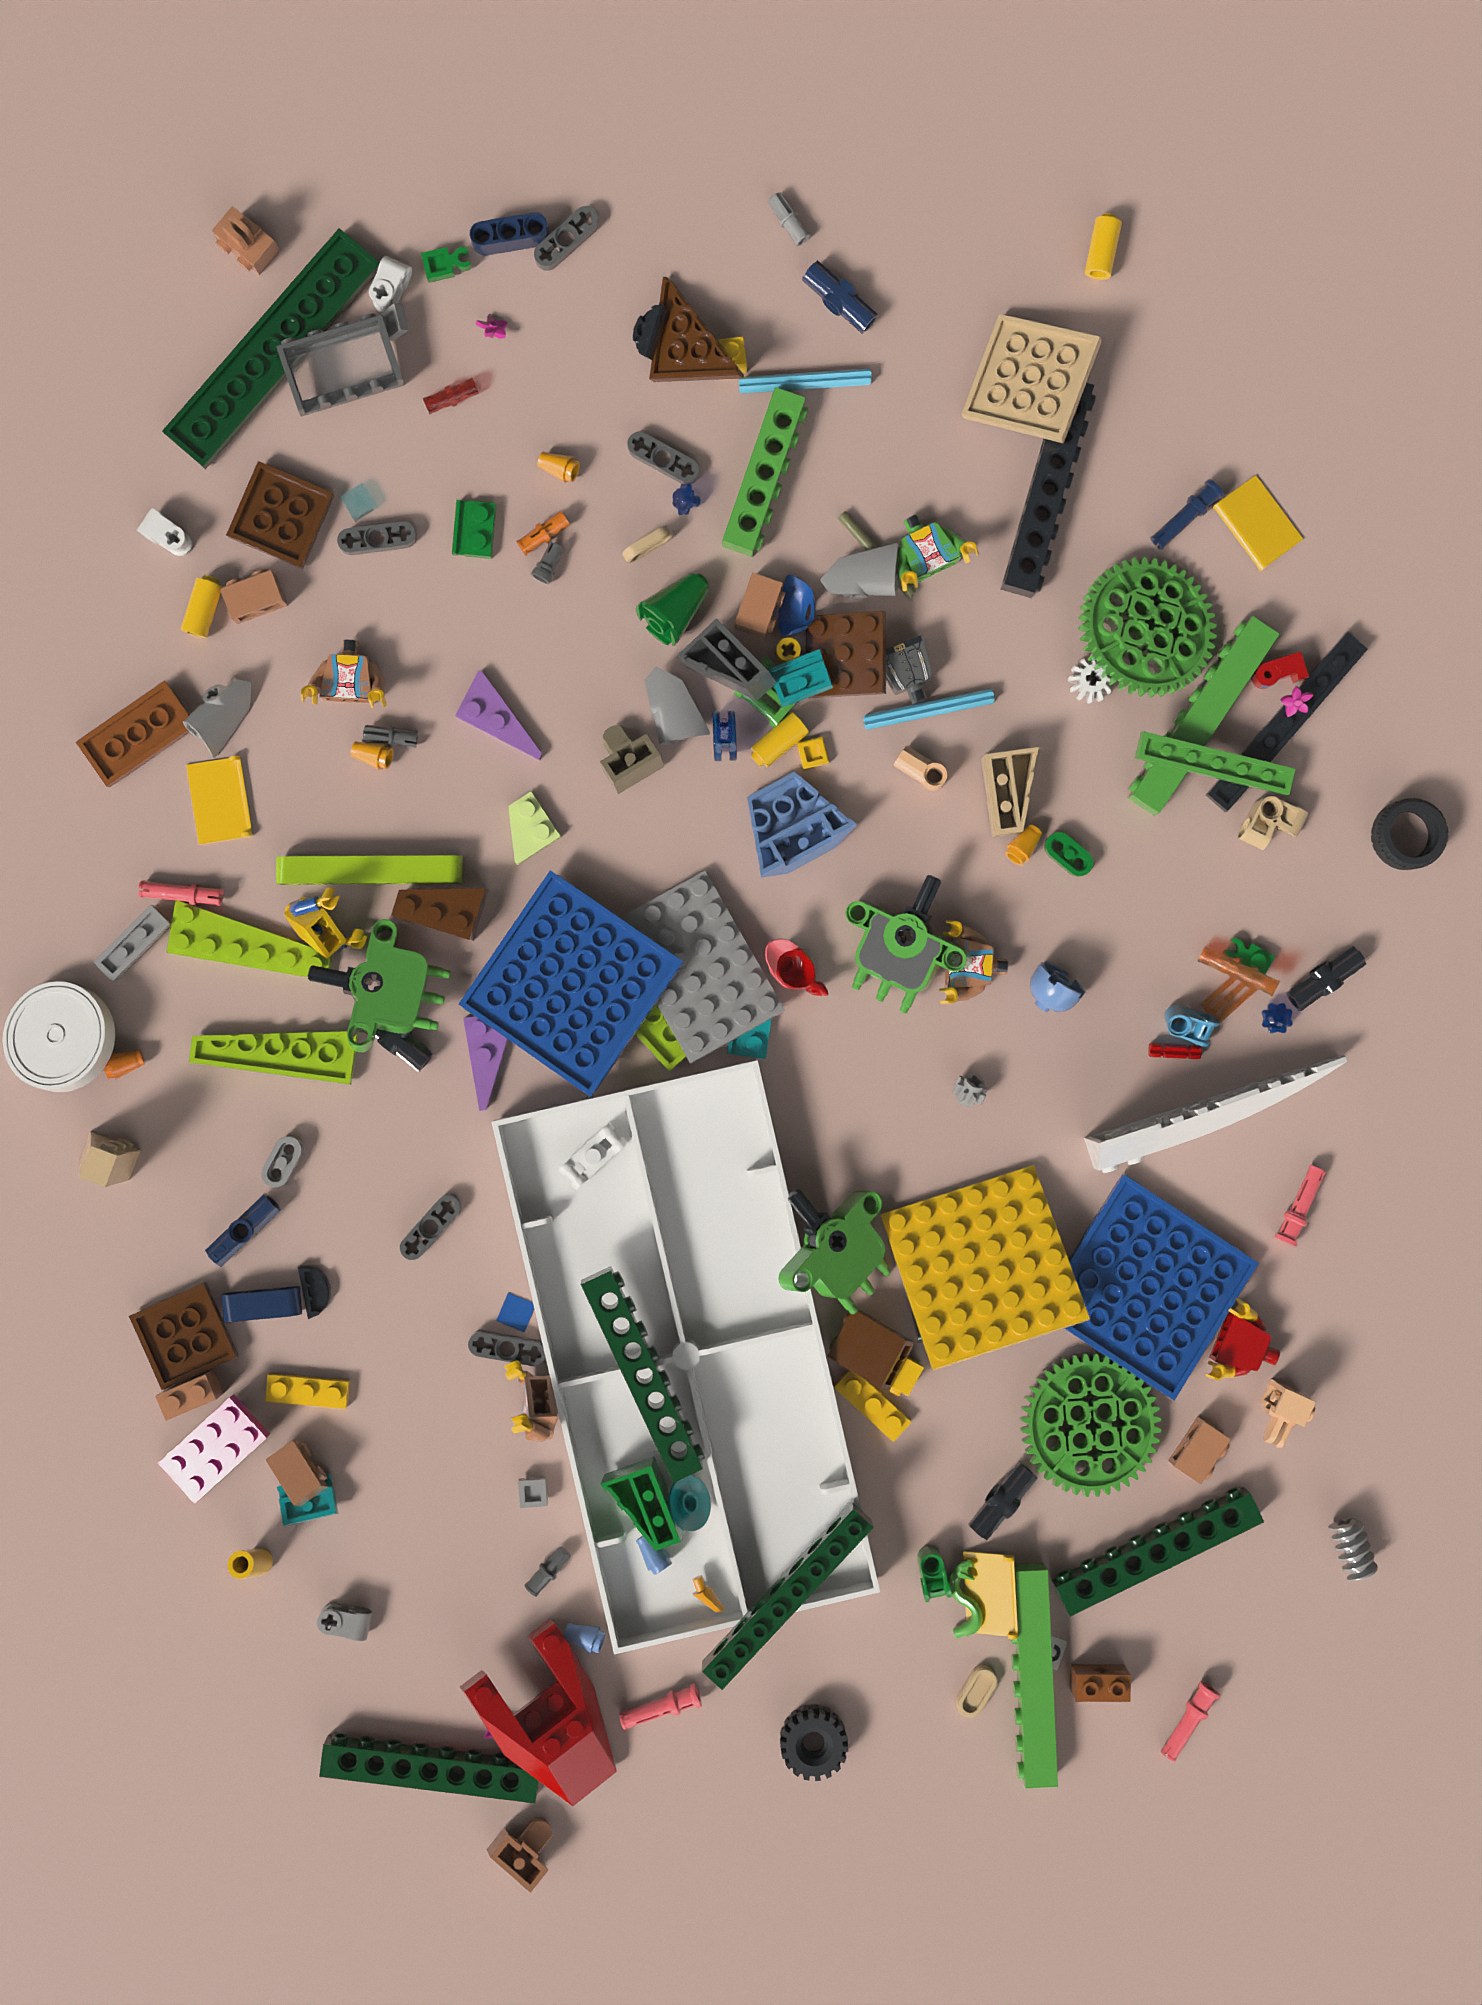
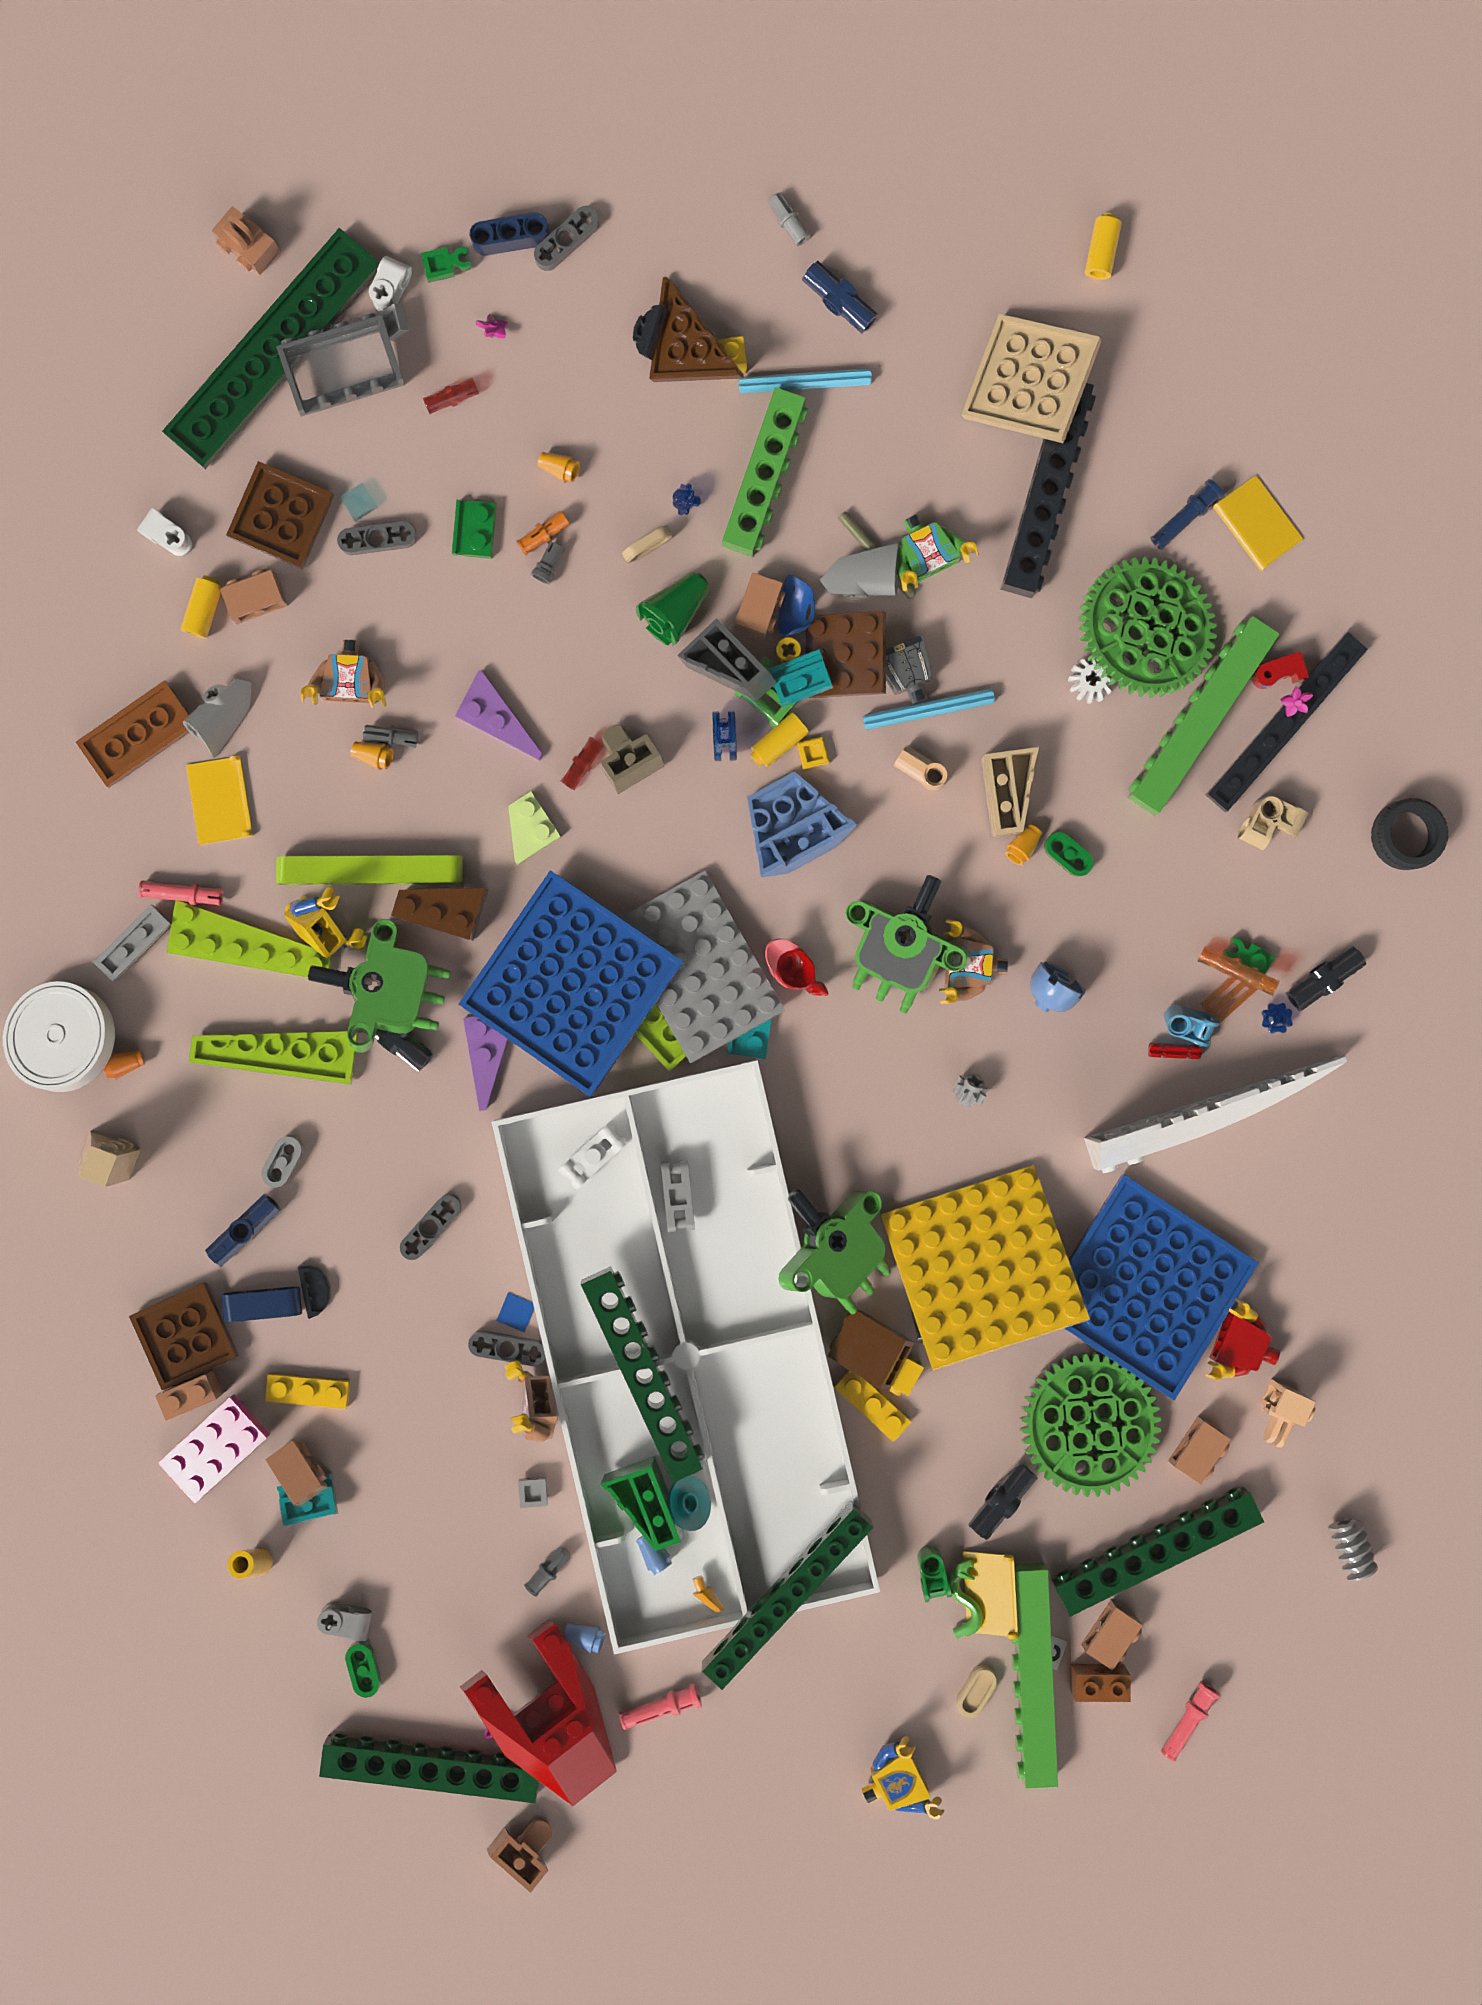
dark grey beam [627,432,699,485] -> none
light grey panel [645,667,710,745] -> none
black tyre [780,1704,848,1781] -> none
bright green plate [1134,731,1296,795] -> none
coral pin [1274,1165,1326,1247] -> none
none -> green plate [345,1641,381,1698]
none -> clear red pin [560,737,604,791]
none -> light grey plate [661,1160,695,1233]
none -> torso [861,1736,945,1819]
none -> nougat brick [1081,1600,1143,1671]

